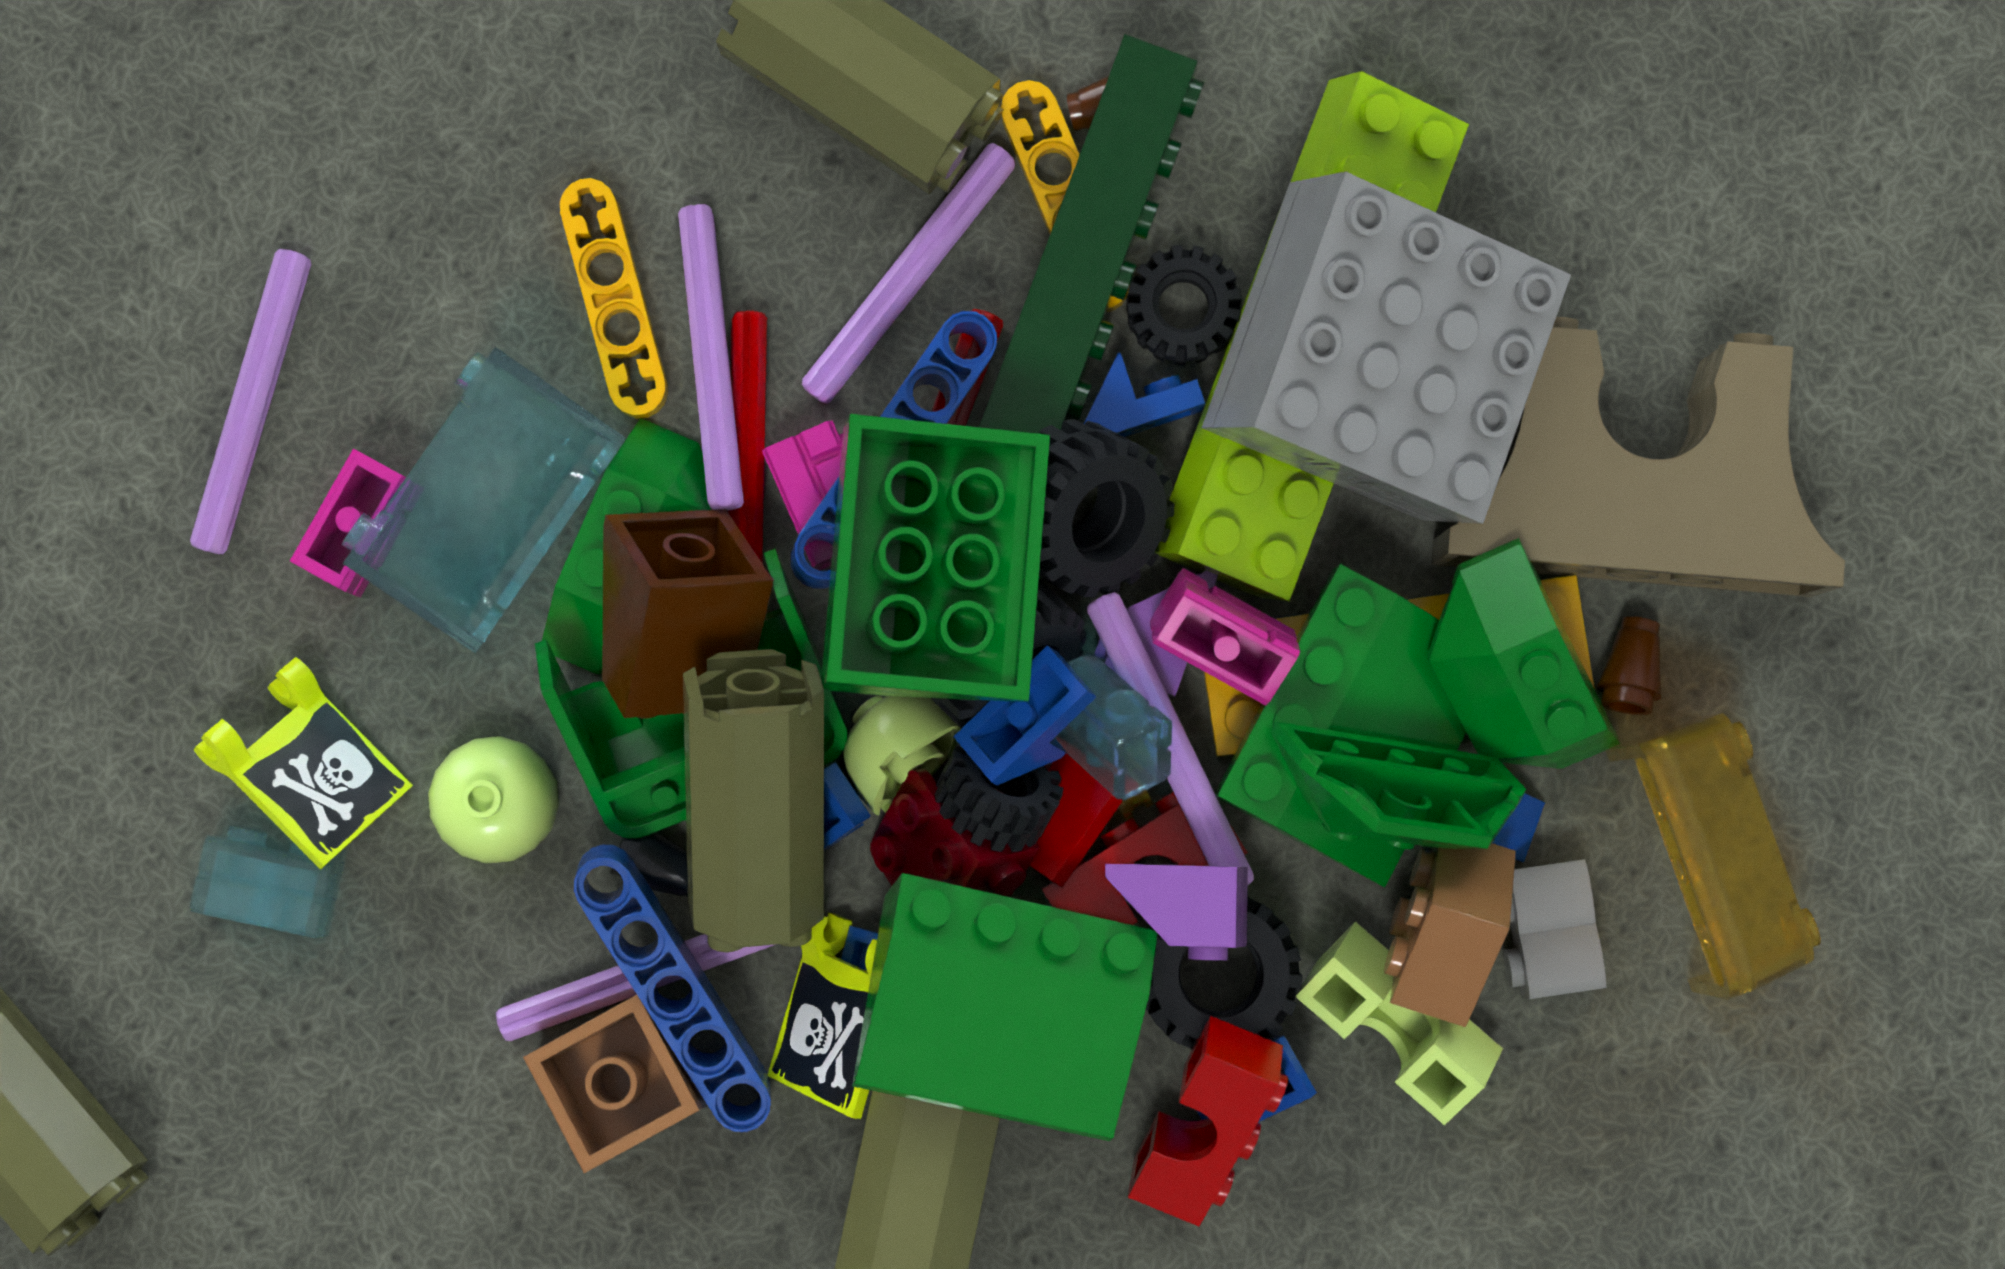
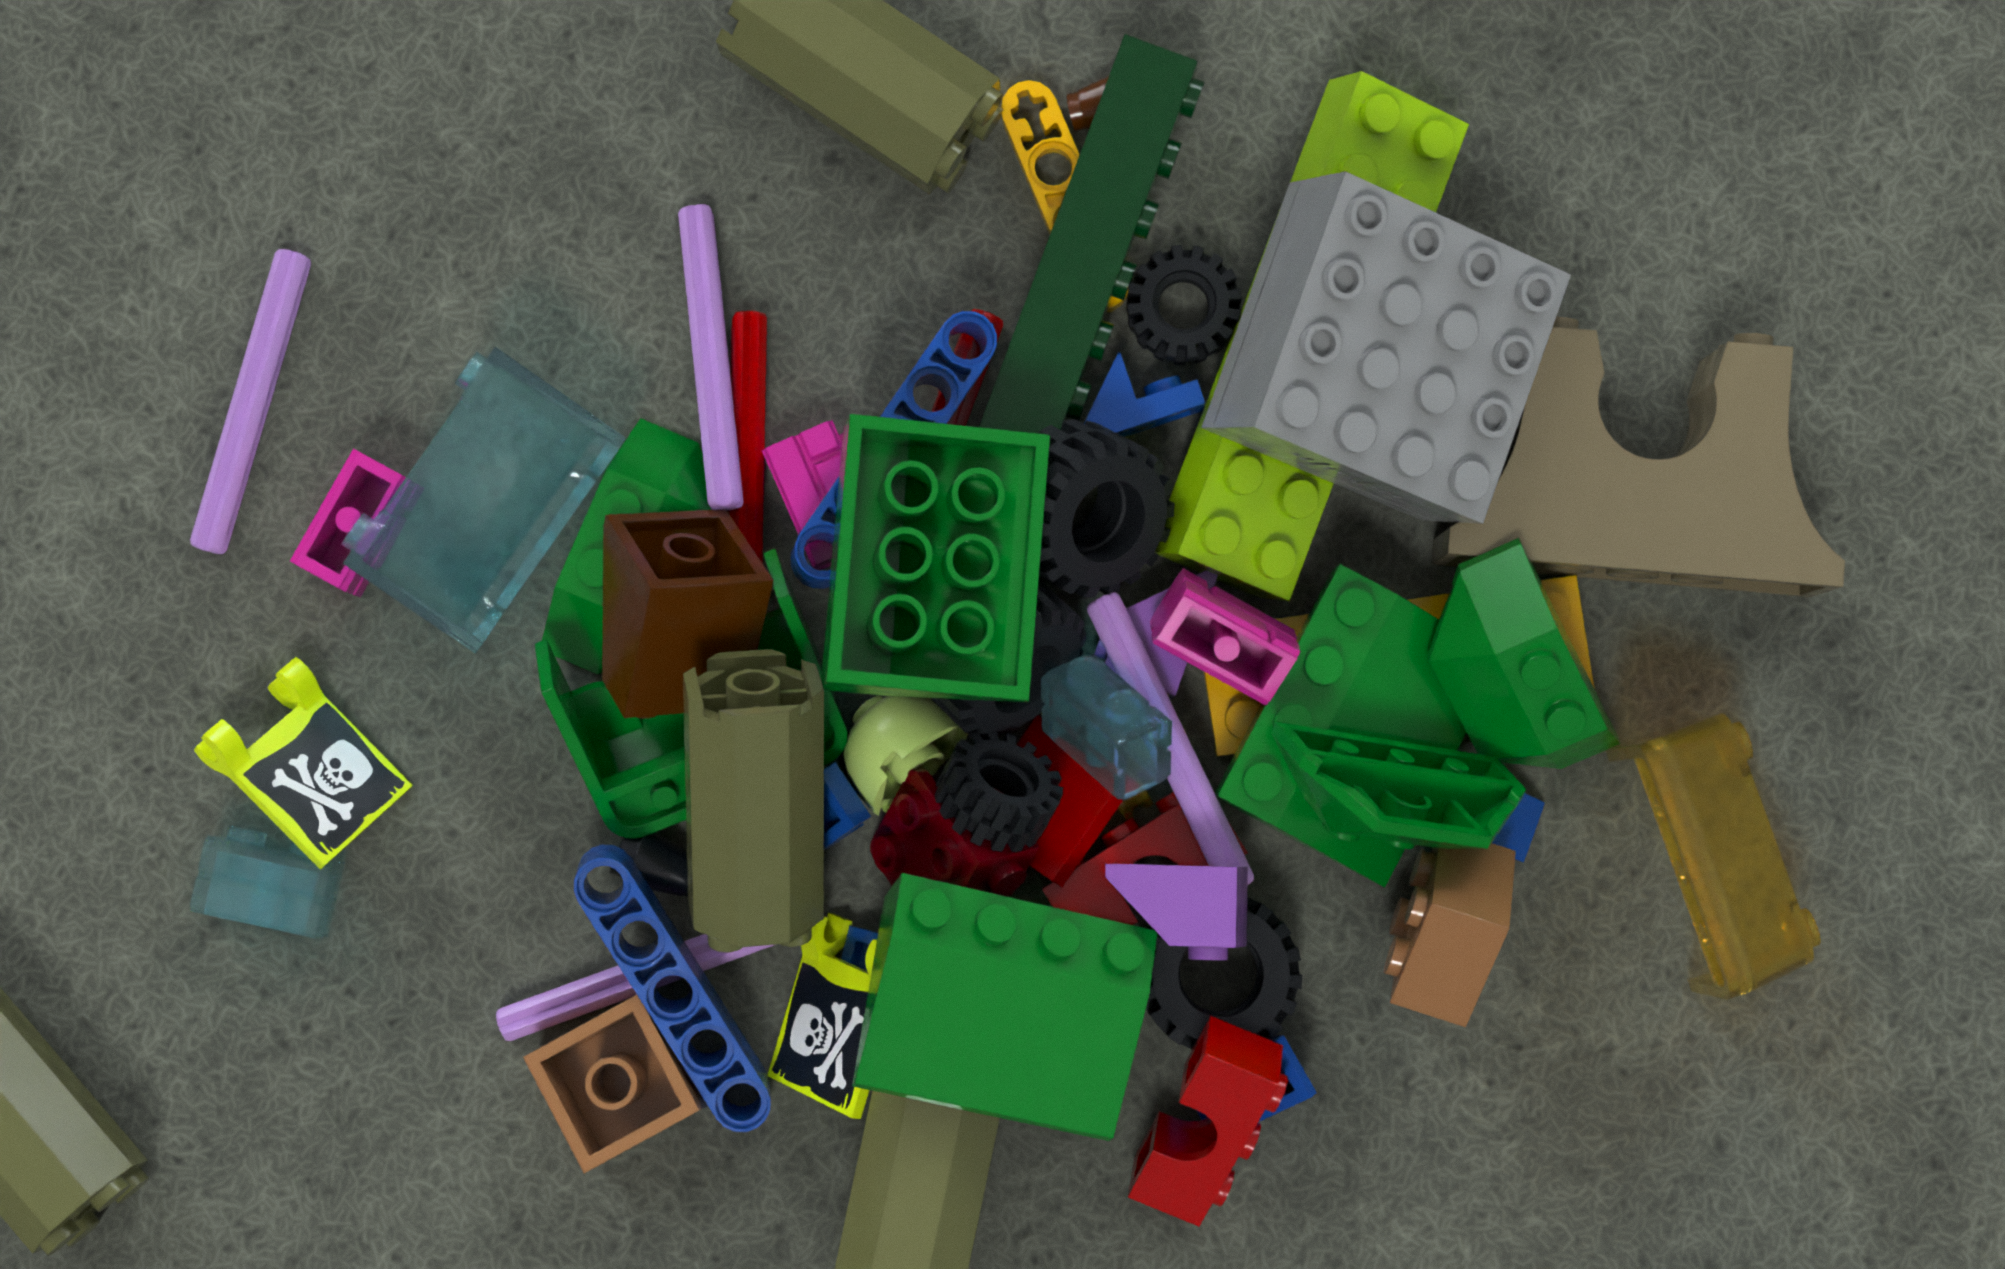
yellowish green cylinder [428,736,559,863] -> none
yellow beam [560,178,668,419] -> none
lavender axle [802,143,1015,404] -> none
blue slope [953,645,1096,785] -> none
yellowish green arch [1295,921,1503,1125] -> none
light grey brick [1504,859,1607,999] -> none
reddish brown cone [1597,617,1661,715] -> none

